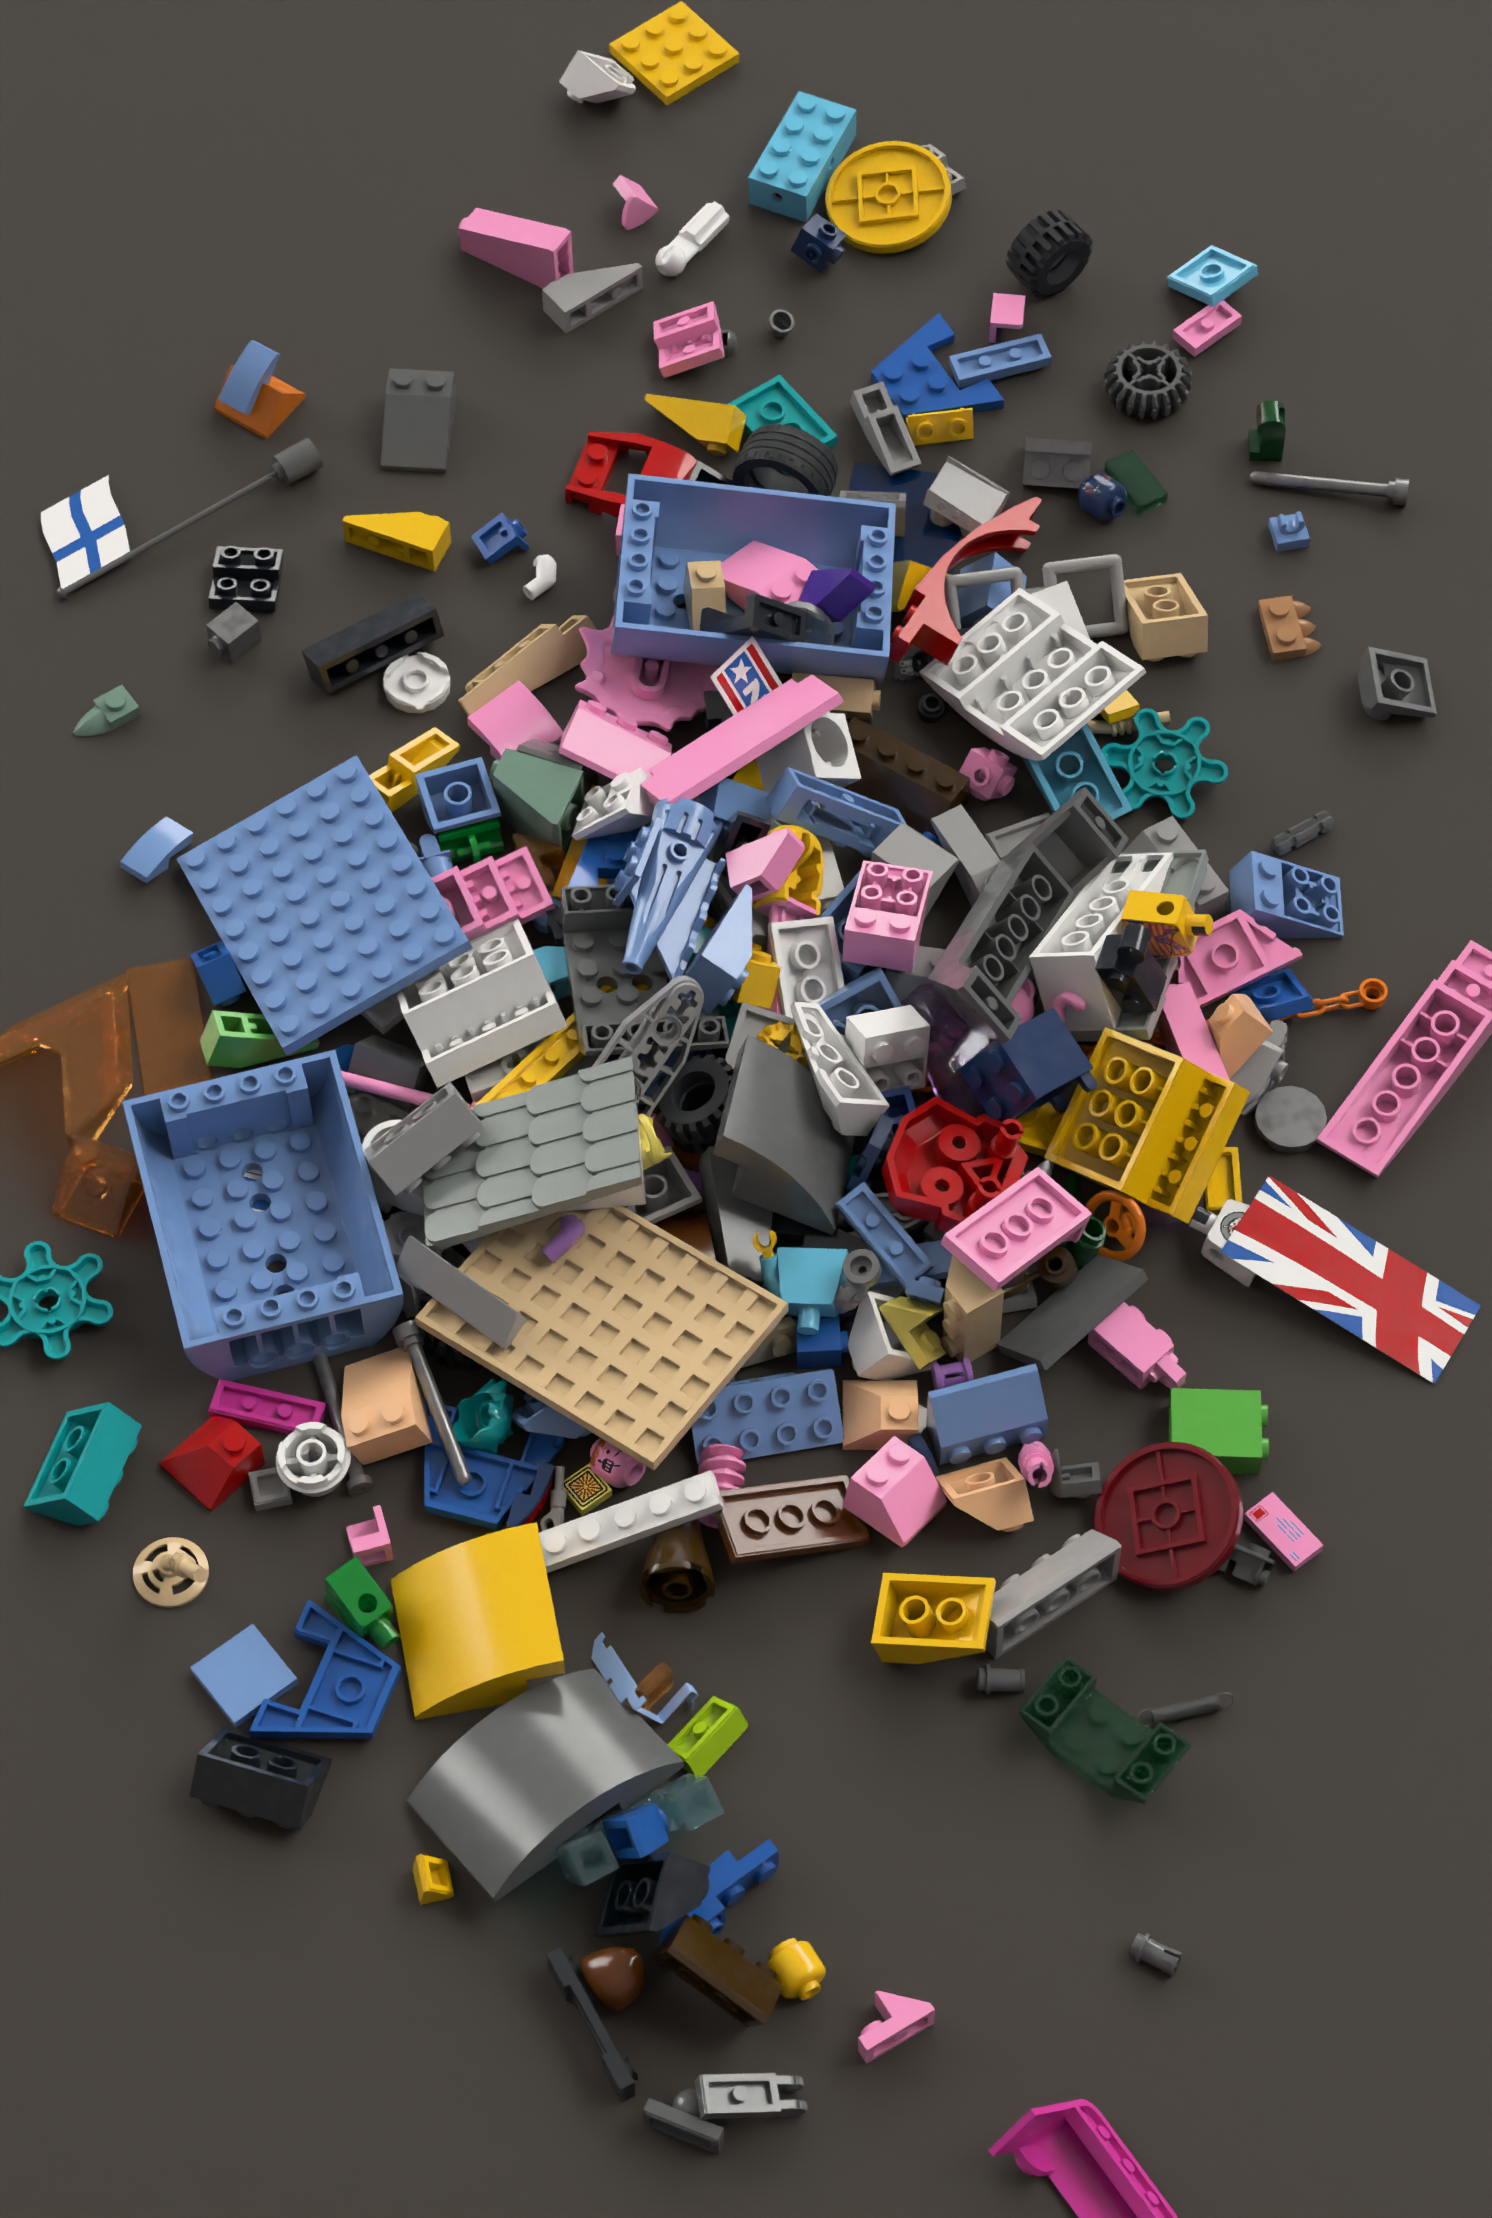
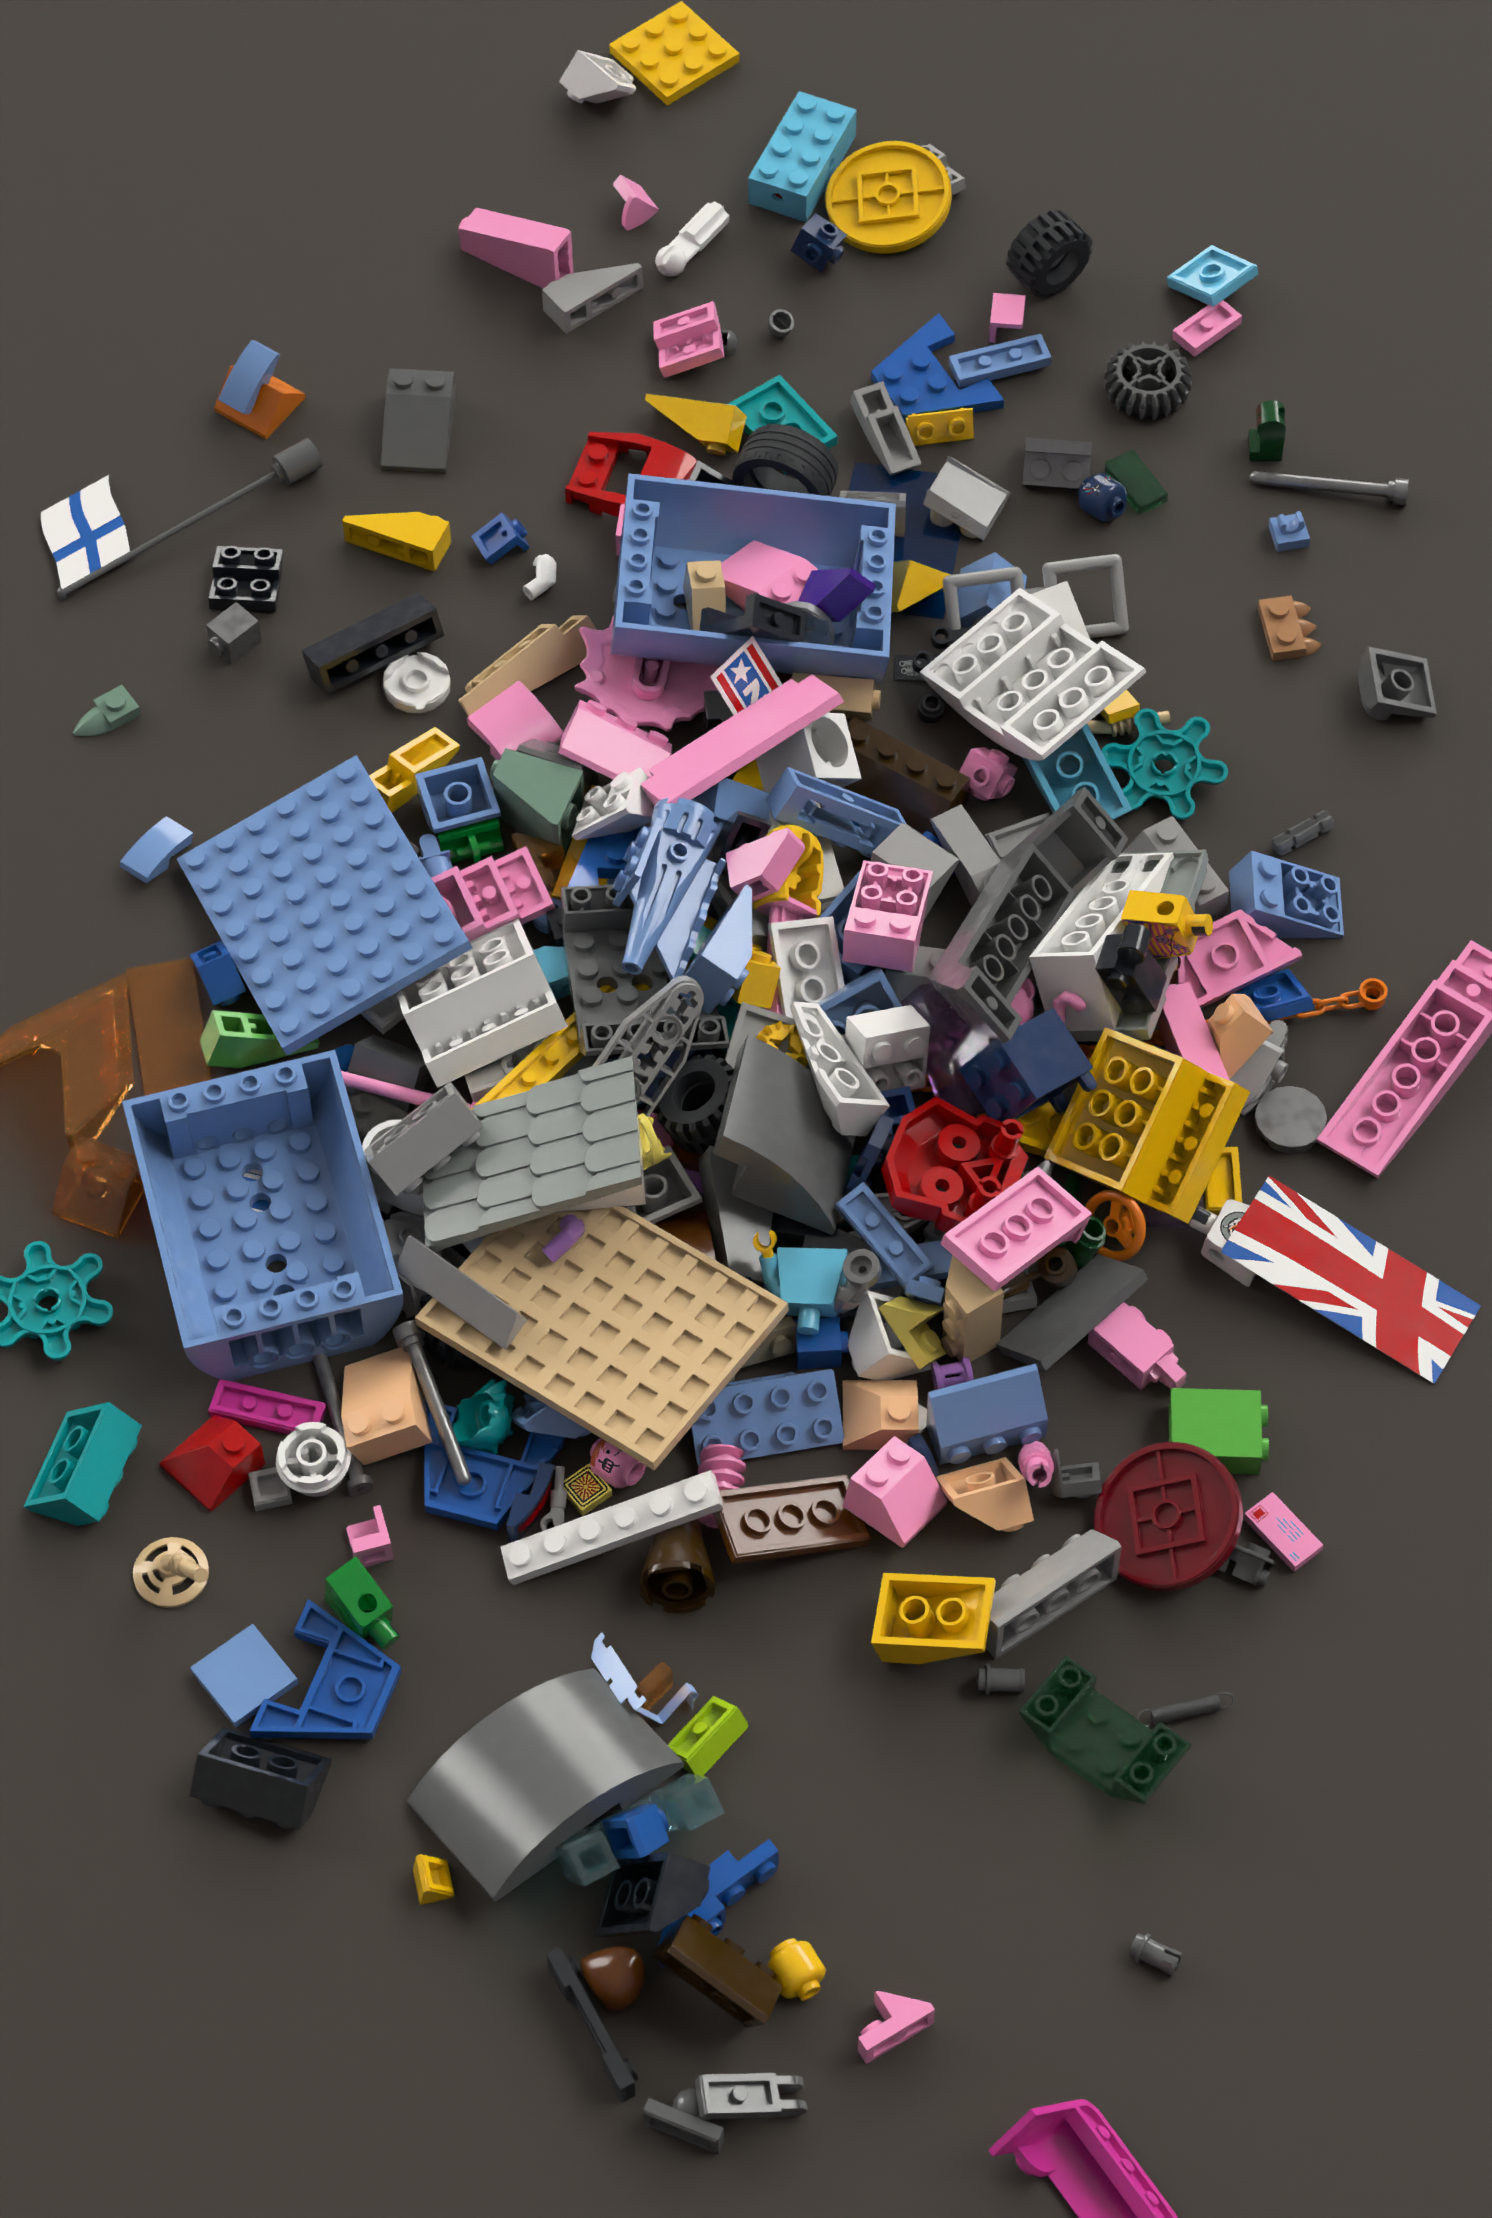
yellow slope [391,1522,565,1720] -> none
slope [889,497,1042,665] -> none
tan slope [1124,573,1208,662] -> none

